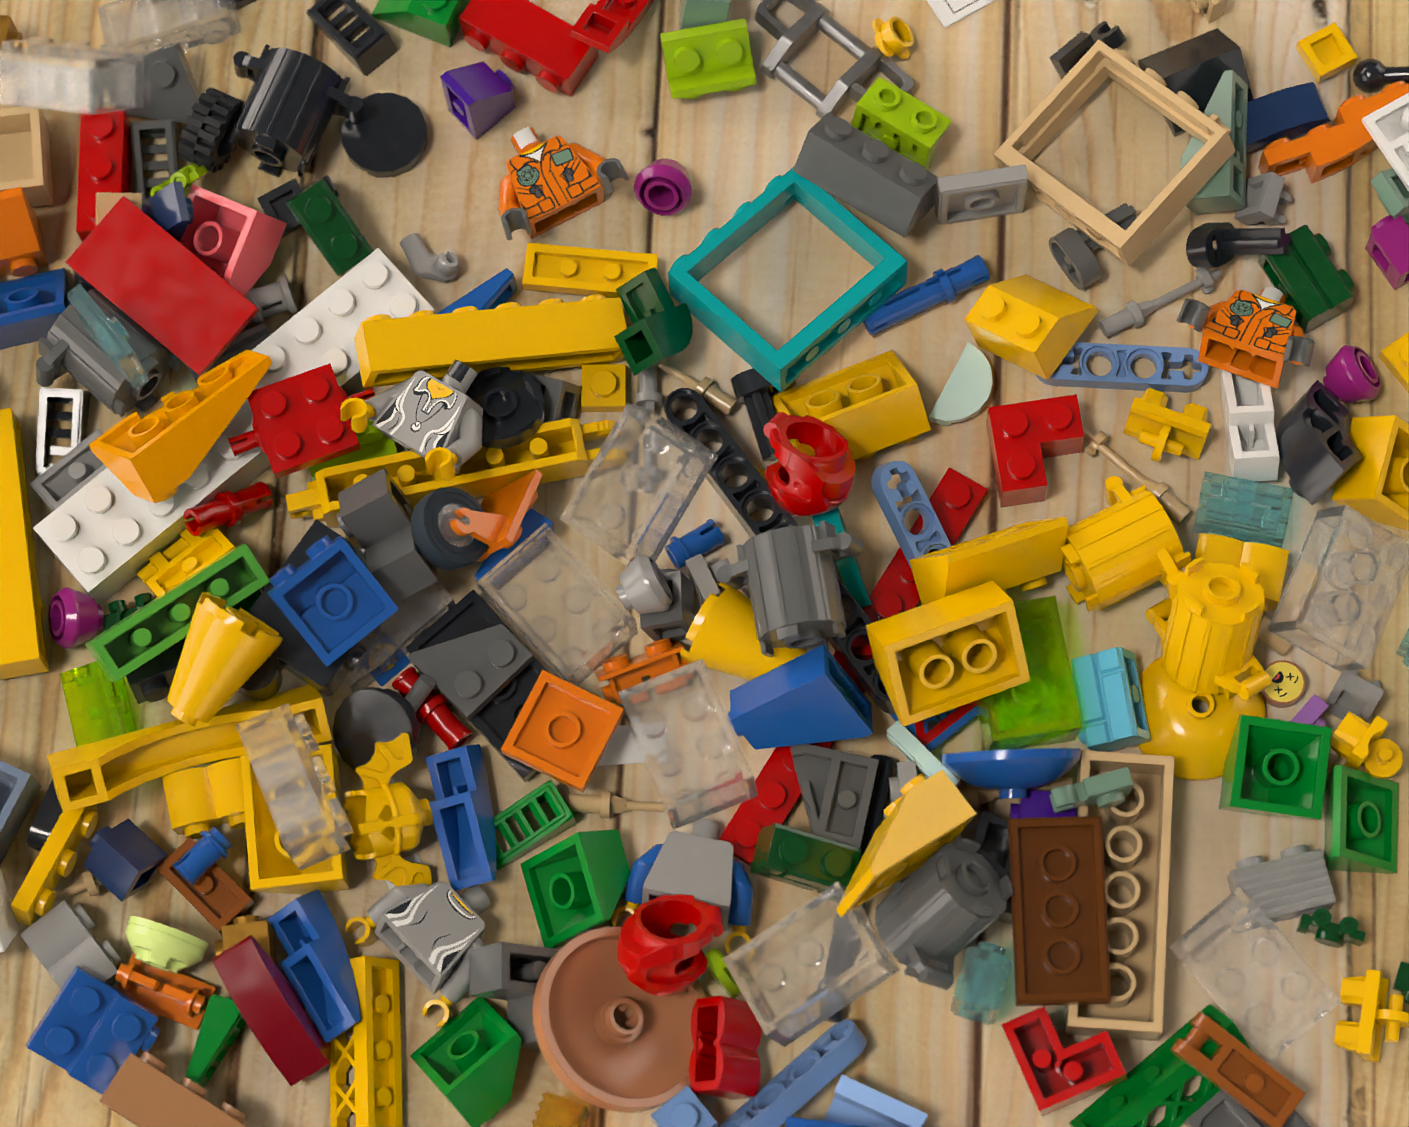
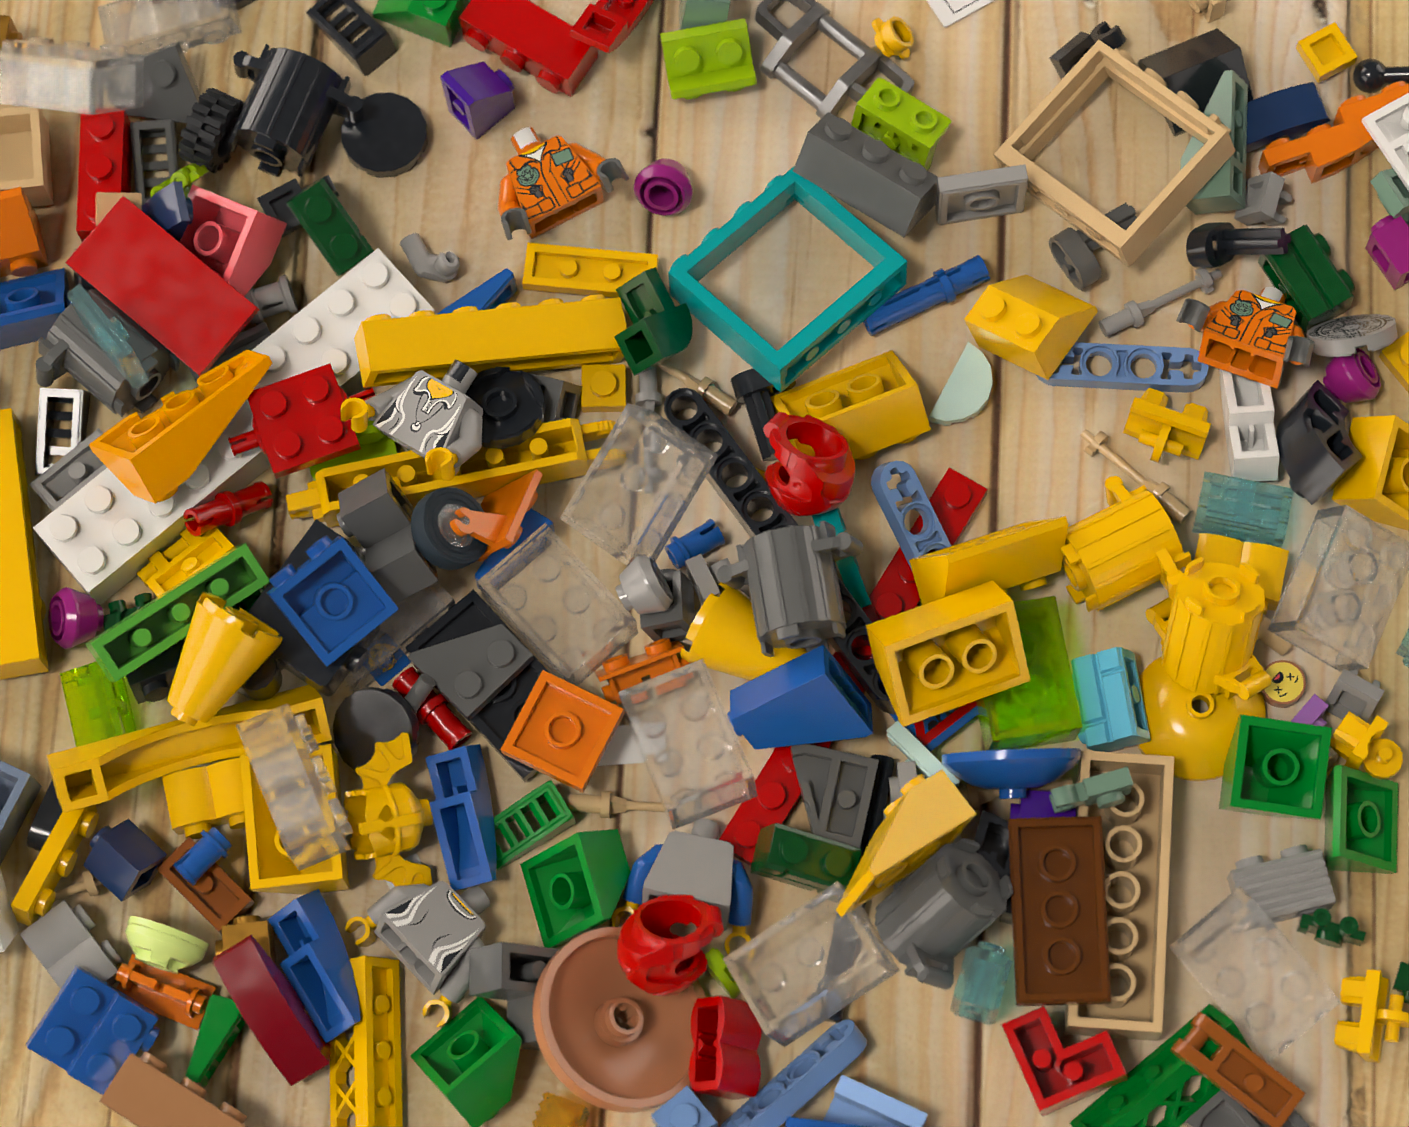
red brick [986,394,1084,508] -> none
none -> light grey tile [1307,314,1398,357]

